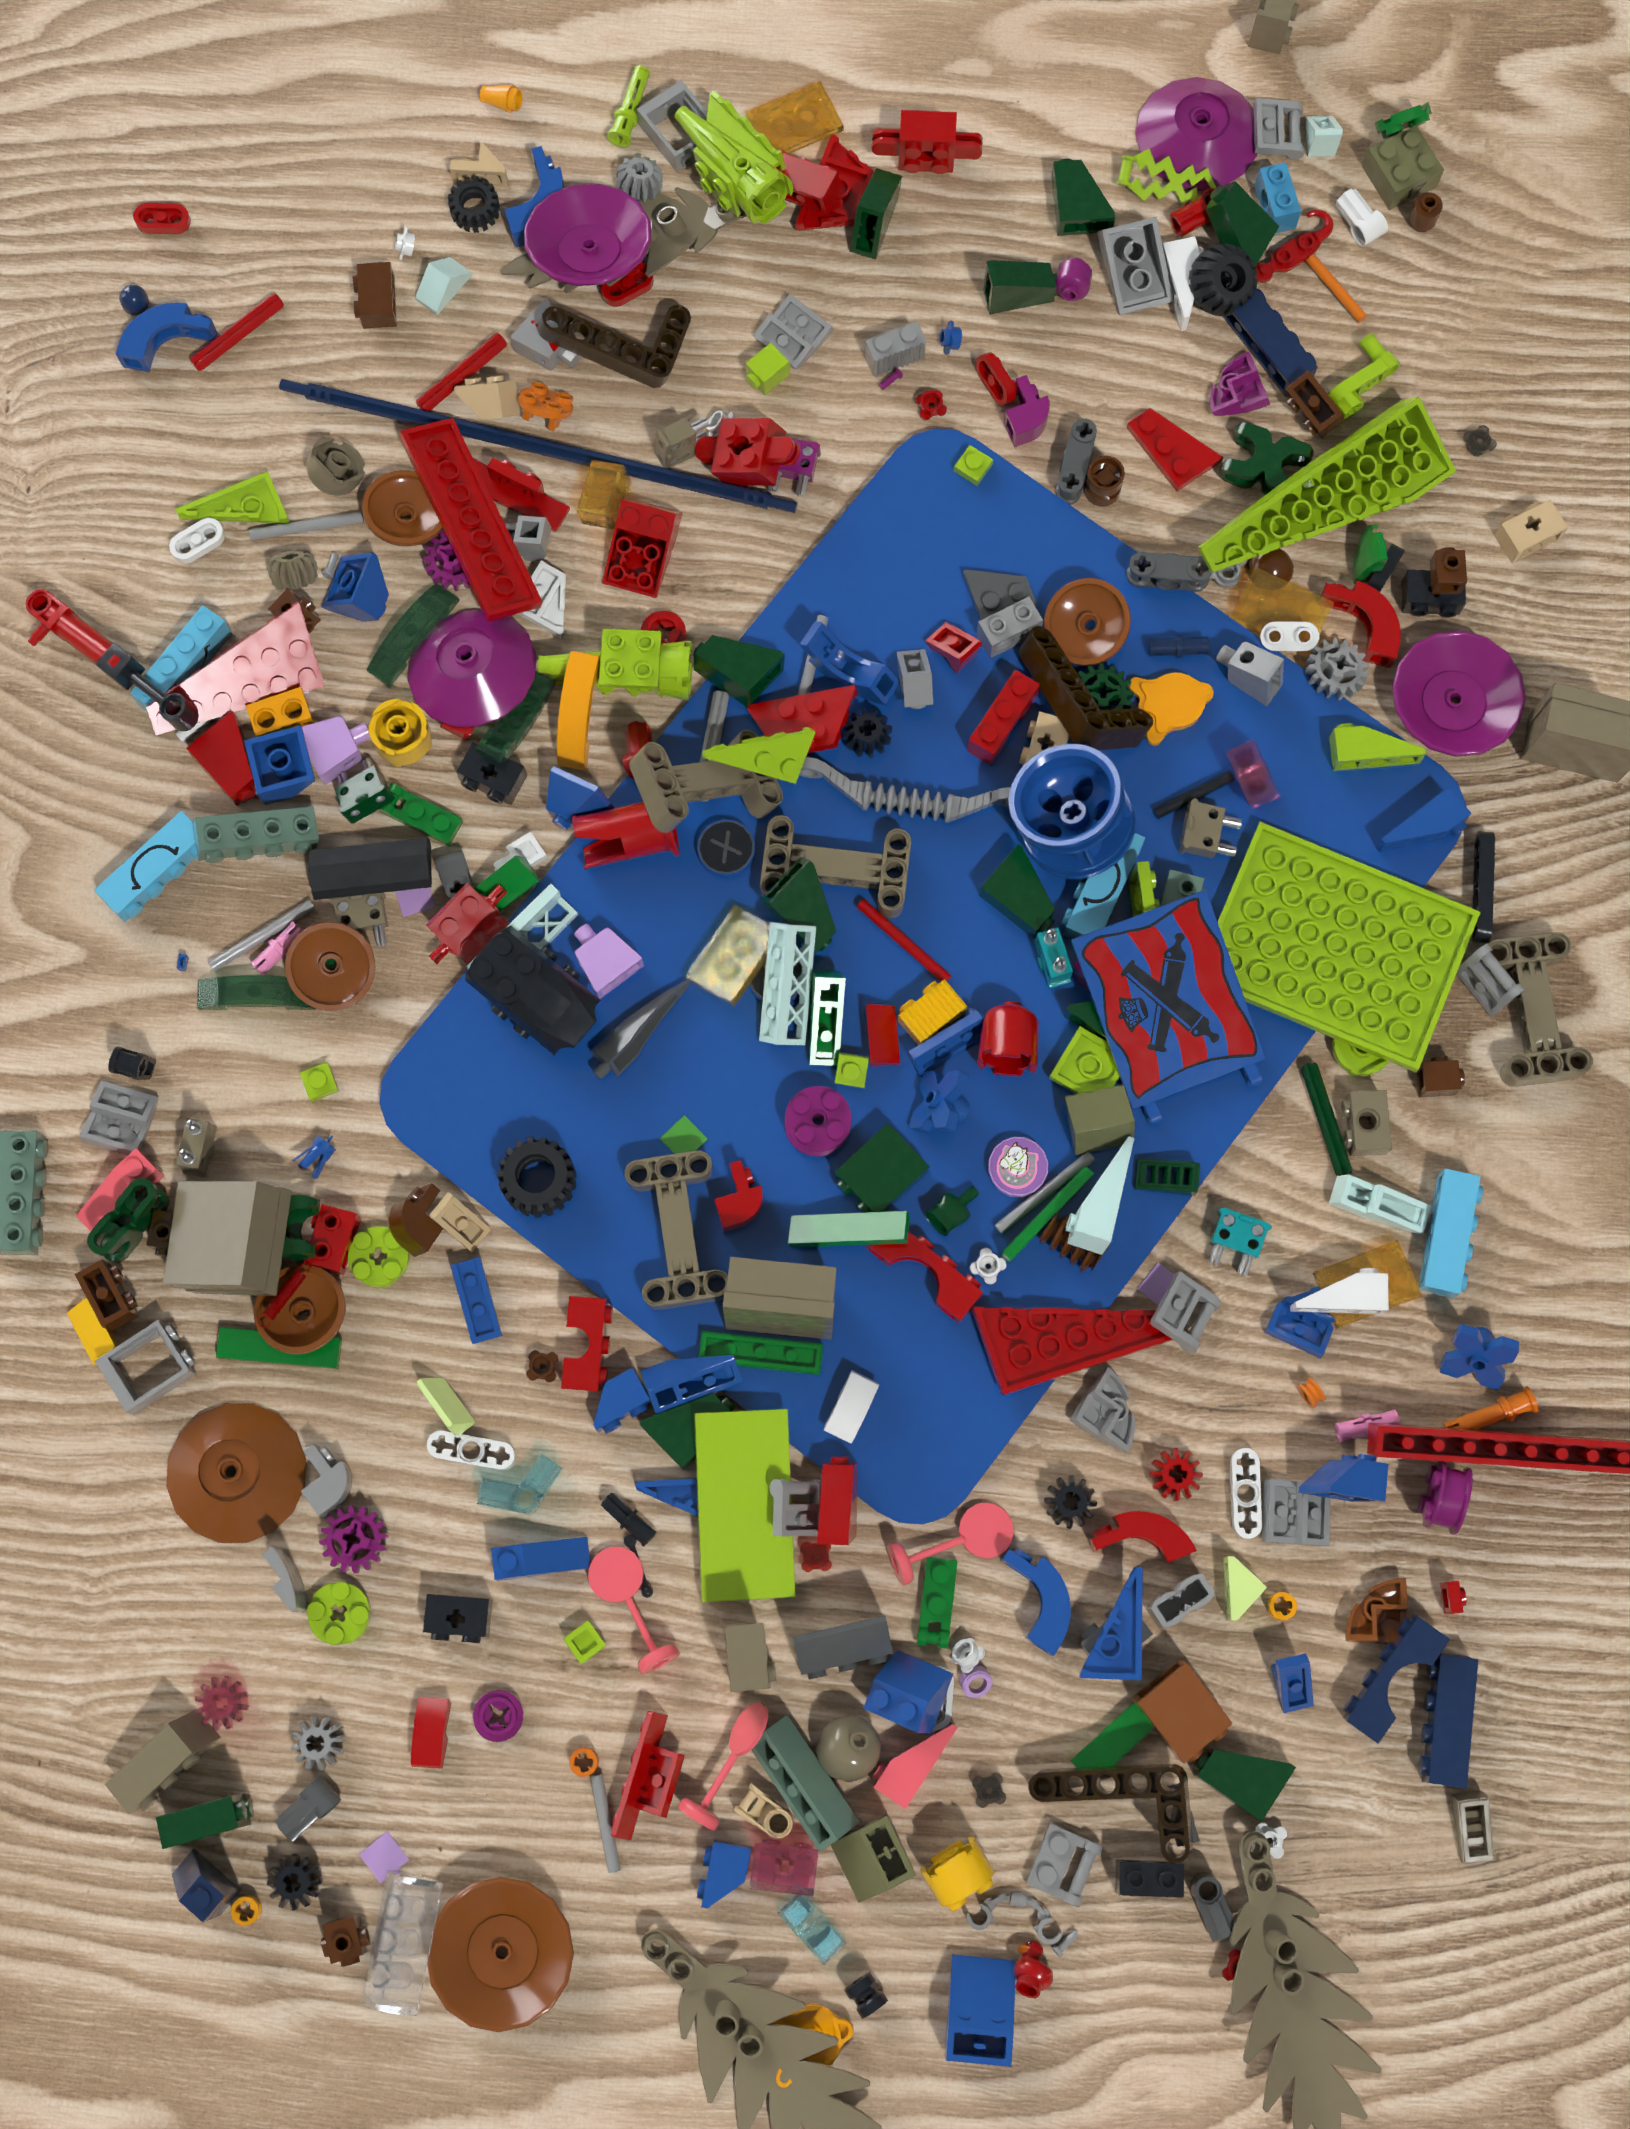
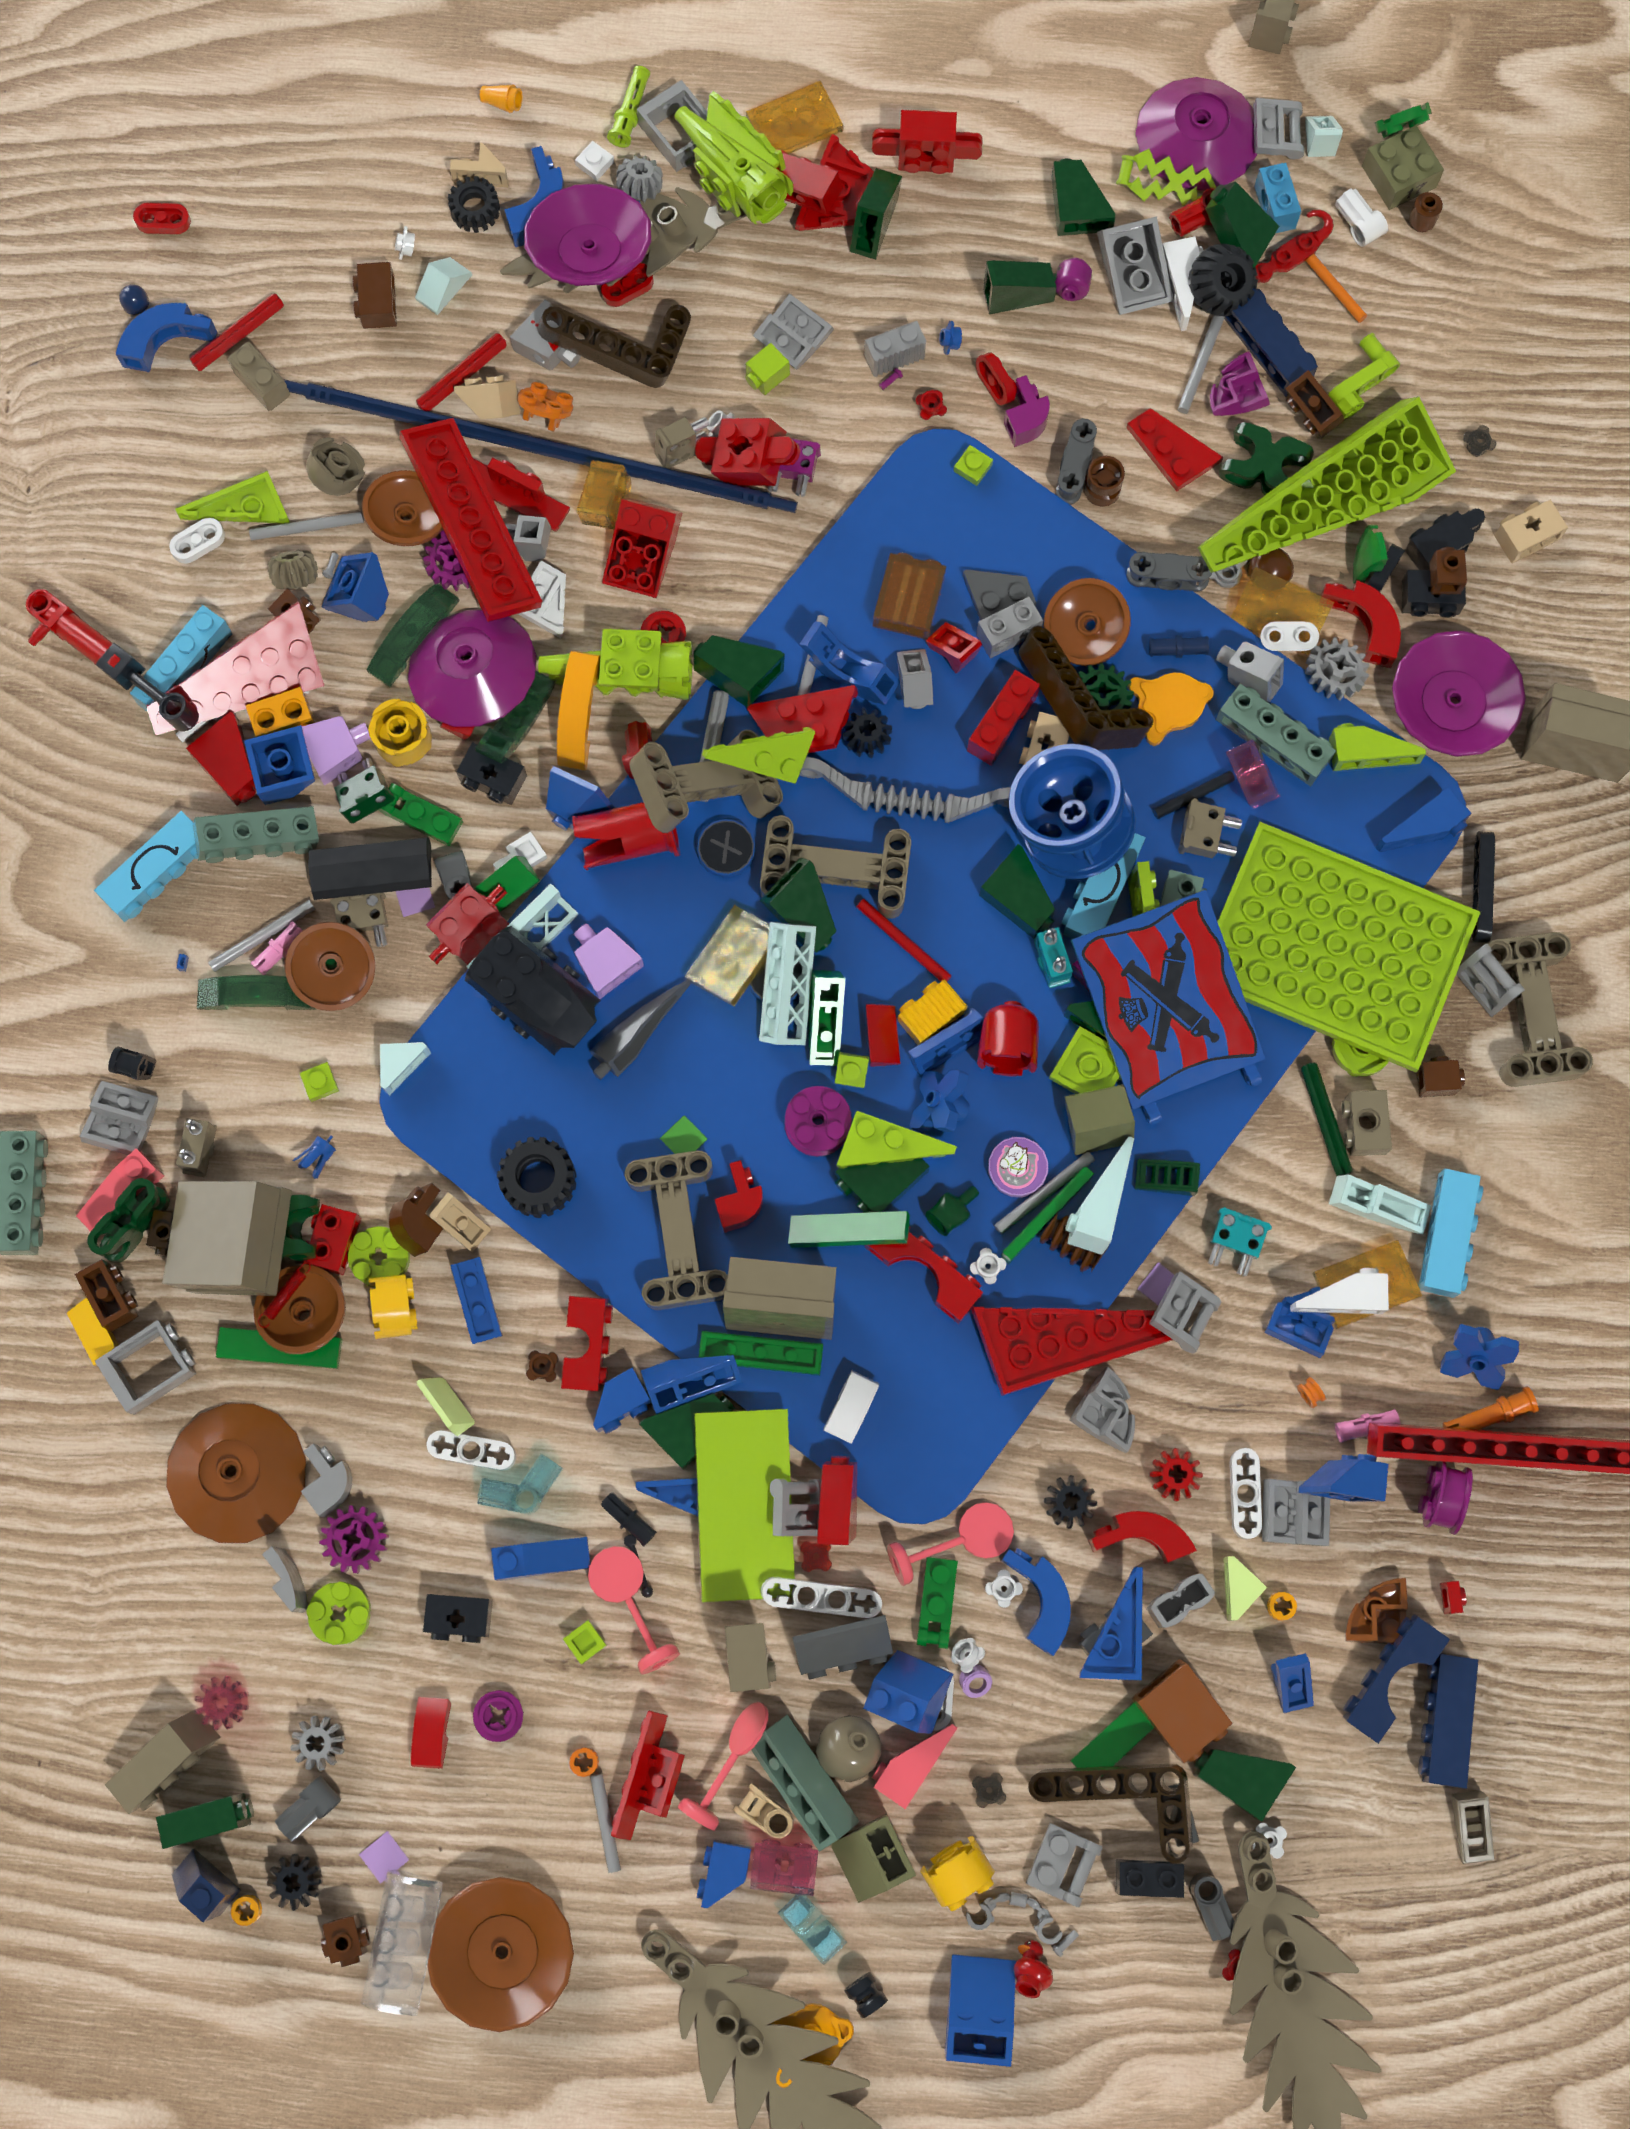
none -> dark tan brick [228,342,290,411]
none -> yellow brick [369,1274,418,1339]
none -> light aqua slope [380,1042,431,1096]
none -> white plate [575,141,614,181]
none -> white beam [761,1577,882,1618]
none -> lime wing [837,1111,957,1168]
none -> clear orange brick [873,553,946,640]
none -> white plate [985,1570,1023,1608]
none -> light grey bar [1177,315,1225,414]
none -> sand green brick [1216,684,1336,787]
none -> black hinge [1405,508,1486,570]

